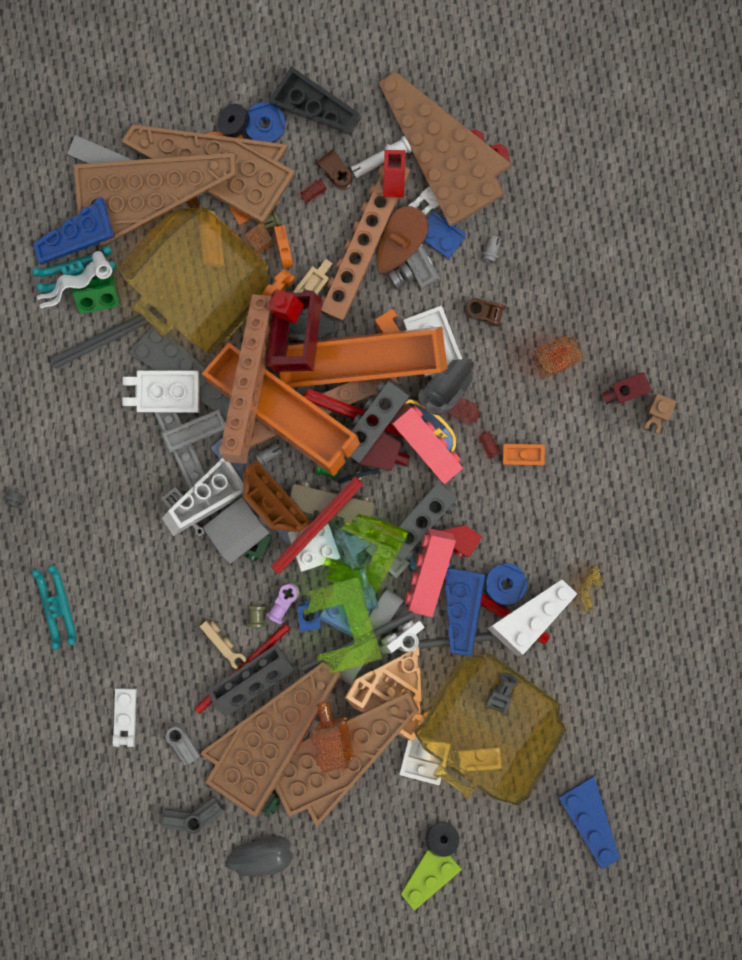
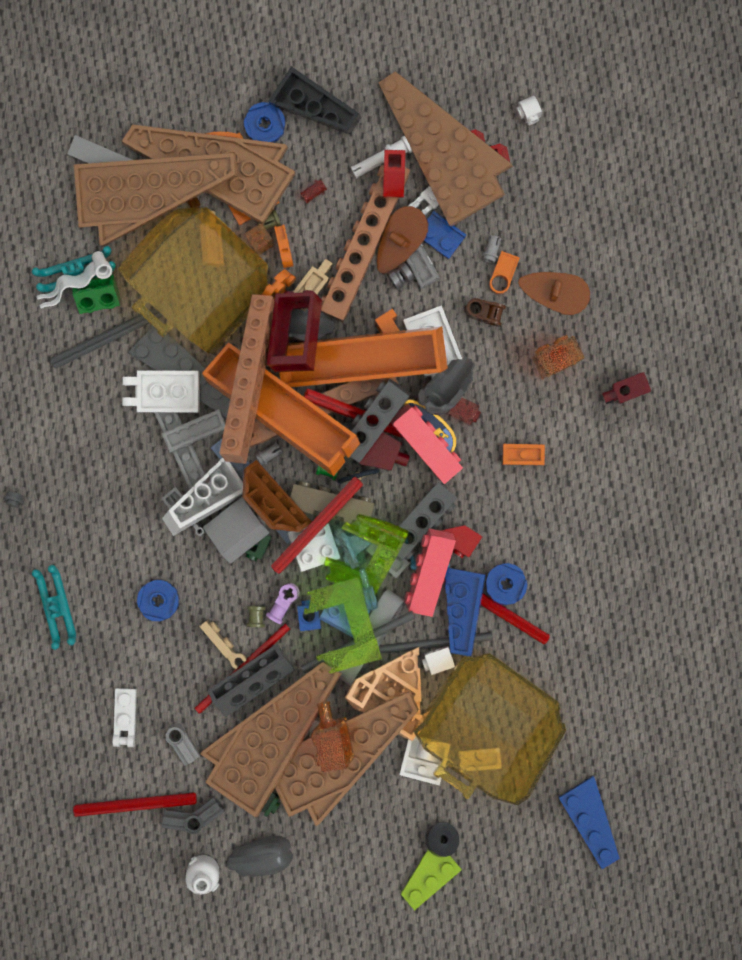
blue wing [33,197,115,265] -> none
black piece [217,104,250,138] -> none
red brick [268,289,304,324] -> none
reddish brown piece [316,150,352,190] -> none
white plate [378,620,425,654] -> none
clear red pin [479,431,501,459] -> none
dark grey connector [485,673,518,716] -> none
white wedge [487,580,577,657] -> none
clear yellow slope [577,565,603,613] -> none
medium nougat brick [643,393,676,434] -> none
none -> red axle [73,792,197,817]
none -> blue plate [137,580,179,621]
none -> white piece [186,855,220,895]
none -> white brick [422,646,455,675]
none -> orange piece [489,251,520,295]
none -> white plate [516,96,542,125]
none -> dark orange shield [518,272,590,315]

